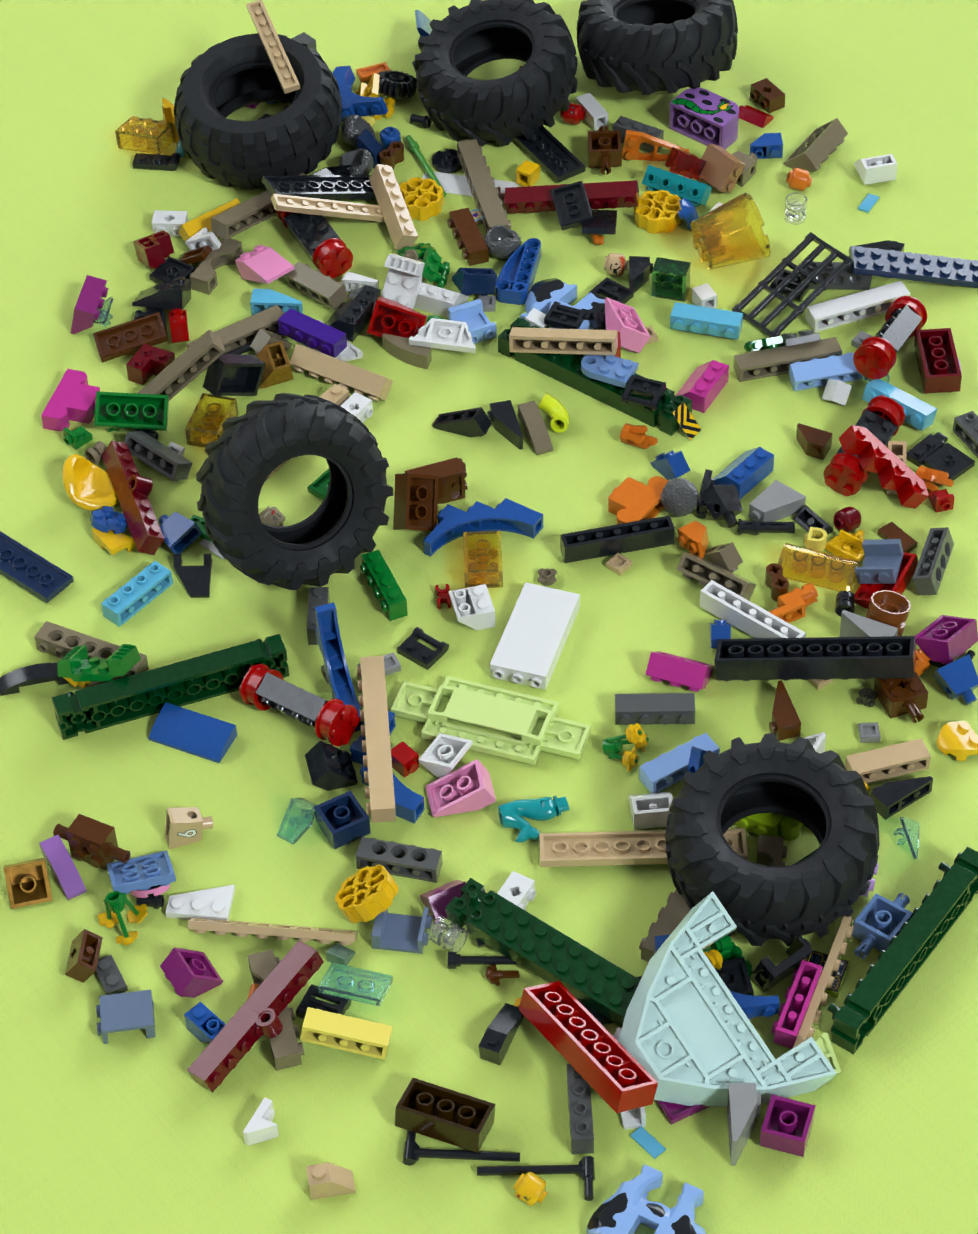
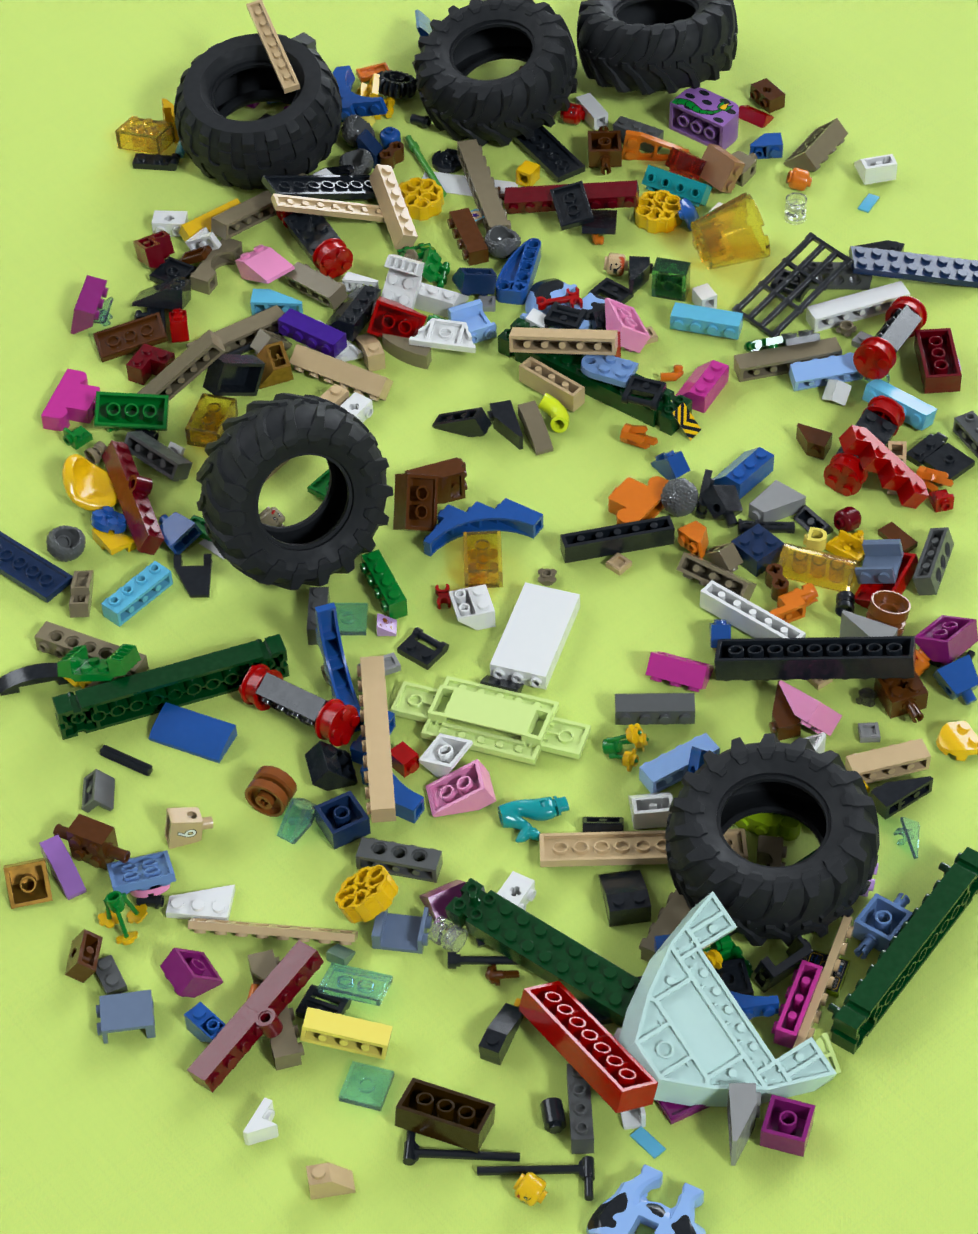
none -> dark grey hair [46,525,86,562]
none -> dark tan slope [69,570,94,618]
none -> dark grey panel [82,769,115,813]
none -> black axle [100,745,153,776]
none -> dark orange wheel [245,766,297,817]
none -> clear light blue tile [334,603,368,635]
none -> clear light blue tile [339,1061,395,1111]
none -> tan slope [355,333,386,372]
none -> lavender slope [377,613,397,636]
none -> black slope [480,675,524,693]
none -> tan brick [519,356,585,412]
none -> red bar [536,287,583,310]
none -> black brick [540,1097,566,1134]
none -> black slope [583,817,624,832]
none -> black slope [599,869,651,927]
none -> orange arm [660,365,684,381]
none -> dark blue brick [731,523,785,577]
none -> bright pink slope [779,680,842,736]
none -> dark tan plate [836,320,857,337]

